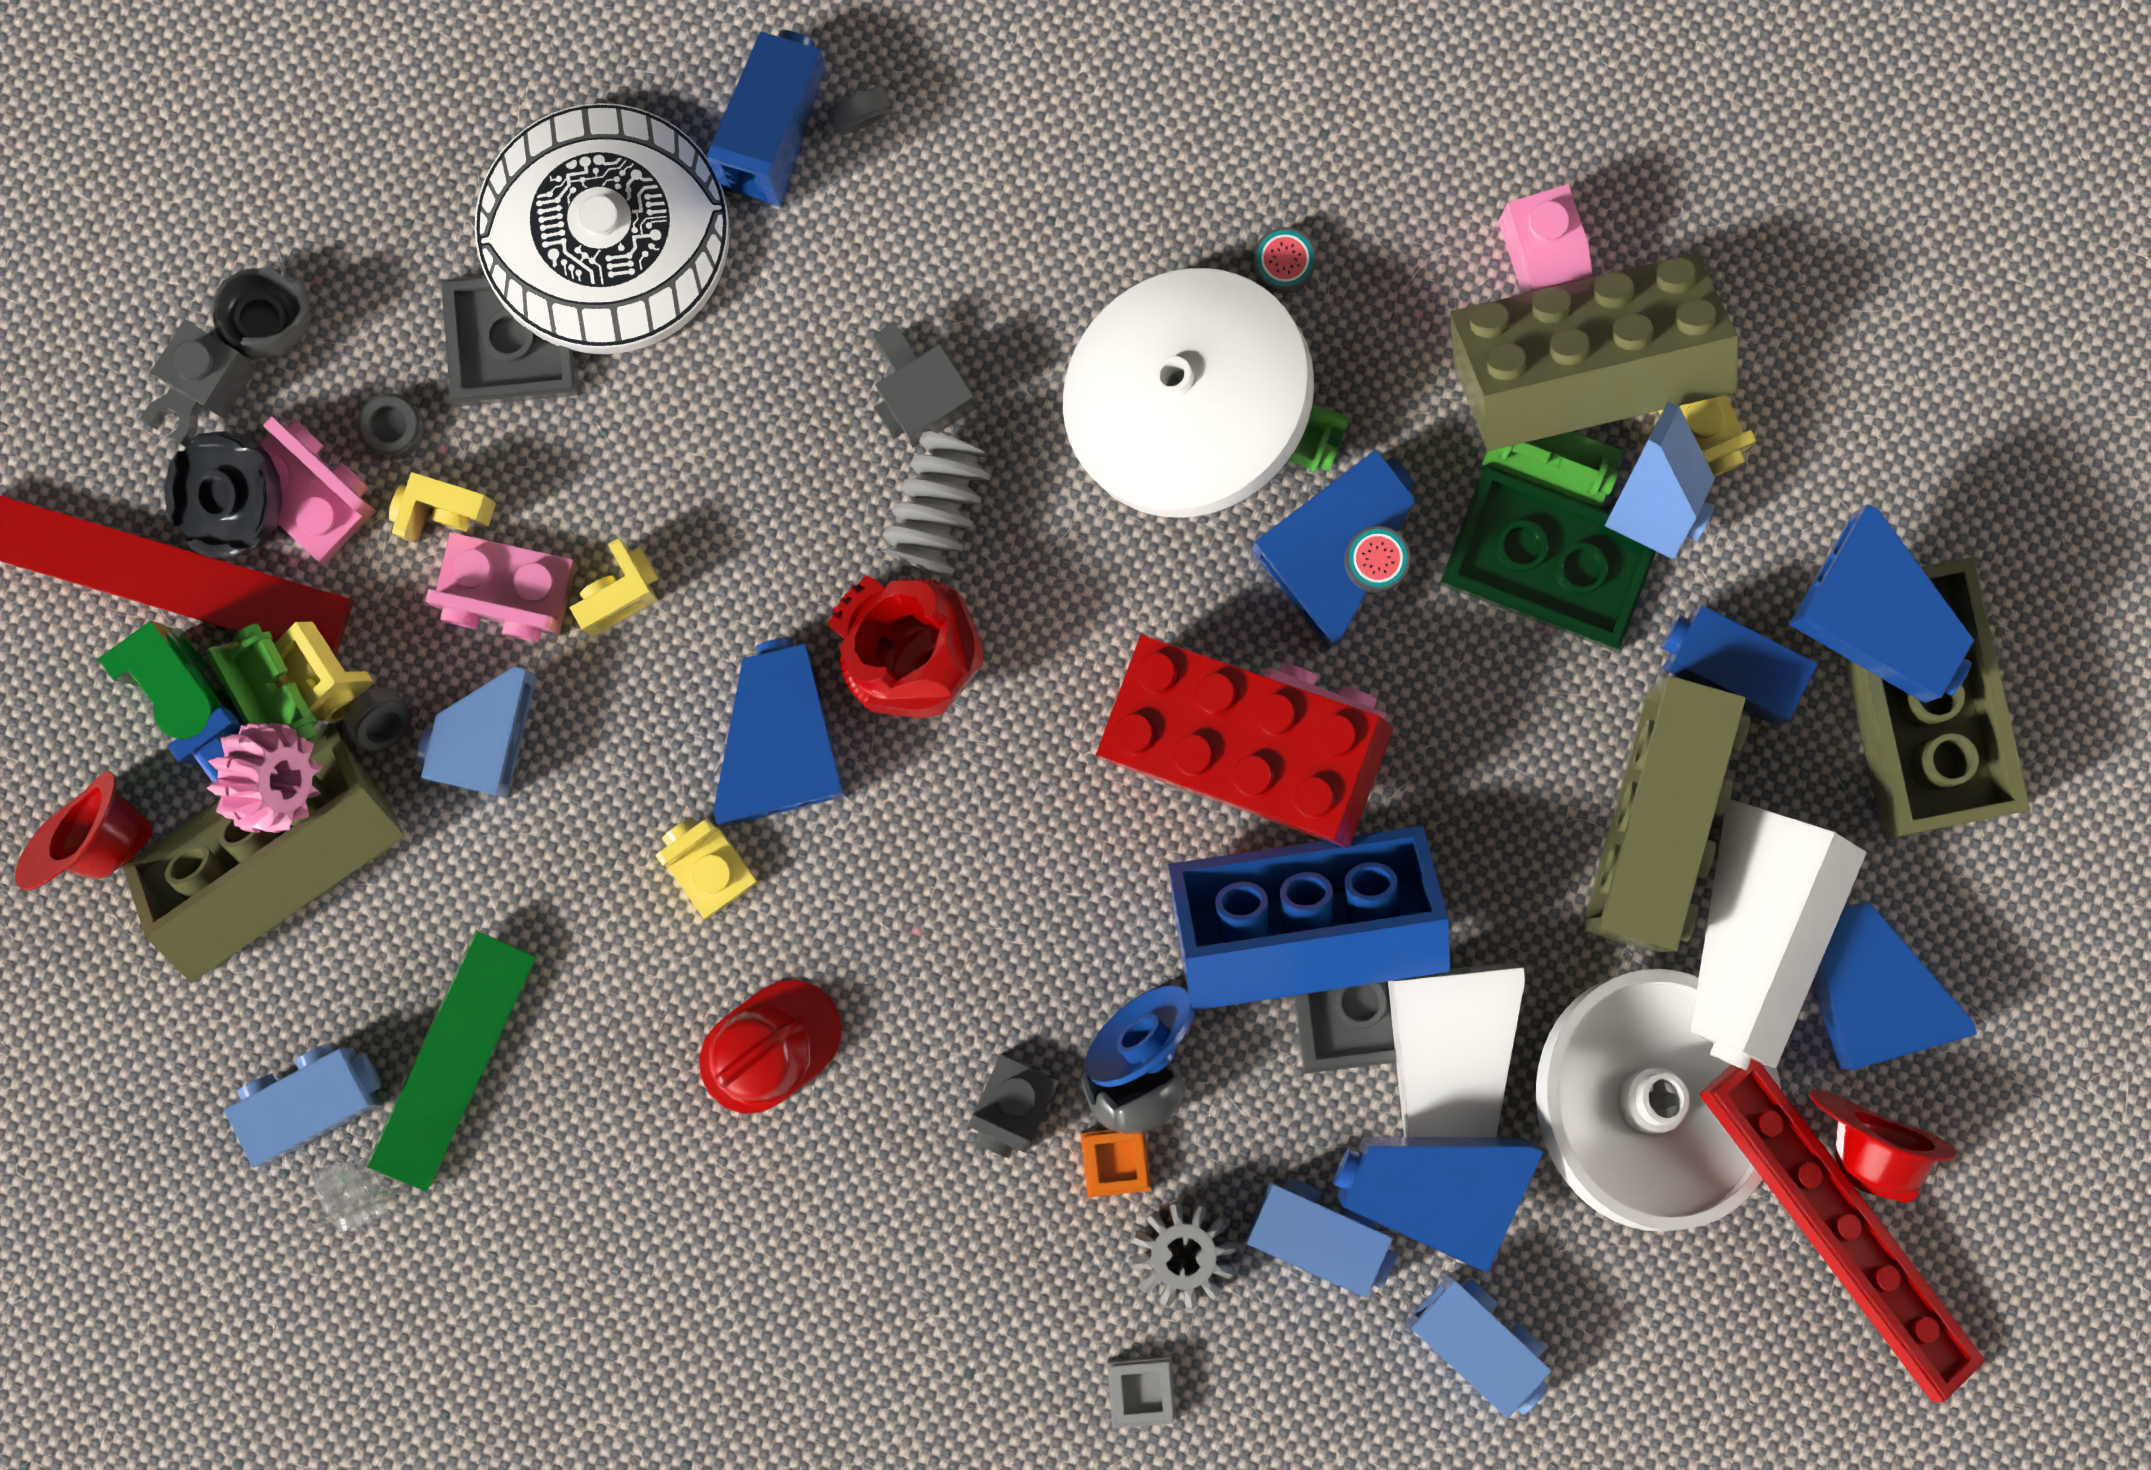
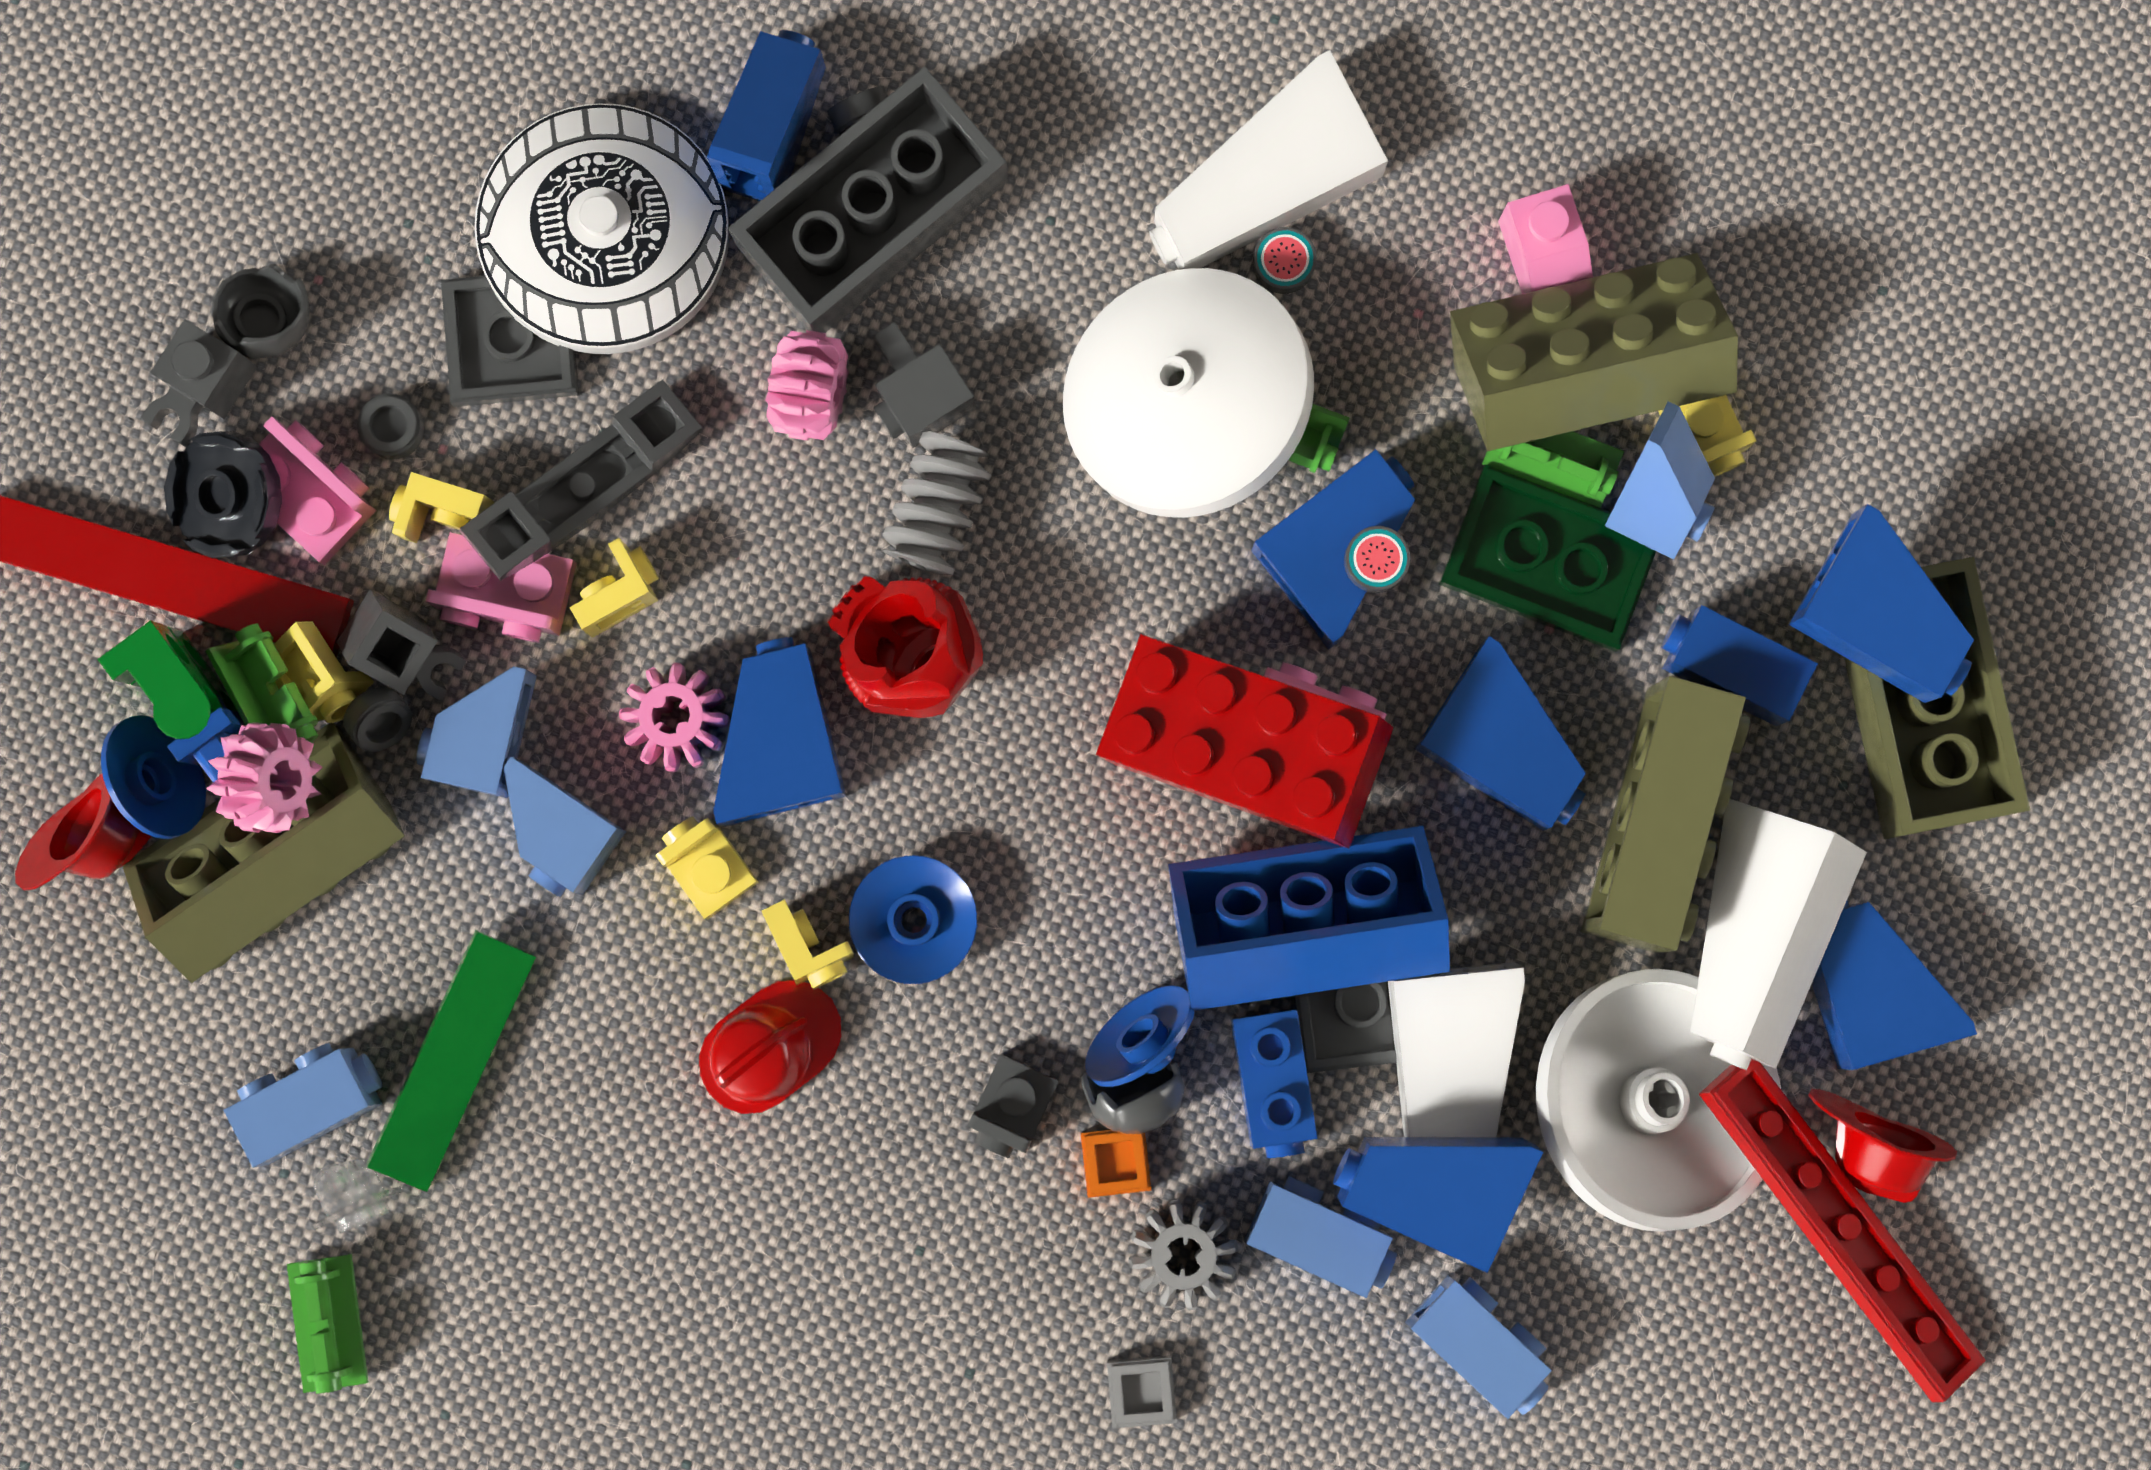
none -> blue dish [101,715,206,839]
none -> bright green hinge [287,1254,369,1394]
none -> dark grey brick [336,589,467,701]
none -> dark grey slope [460,379,702,581]
none -> medium blue slope [504,757,626,897]
none -> bright pink gear [619,663,730,772]
none -> dark grey brick [728,66,1009,333]
none -> light yellow bracket [761,899,854,989]
none -> bright pink gear [765,330,849,441]
none -> blue dish [849,855,977,984]
none -> white slope [1149,50,1388,270]
none -> blue brick [1230,1009,1318,1158]
none -> blue slope [1414,636,1586,831]

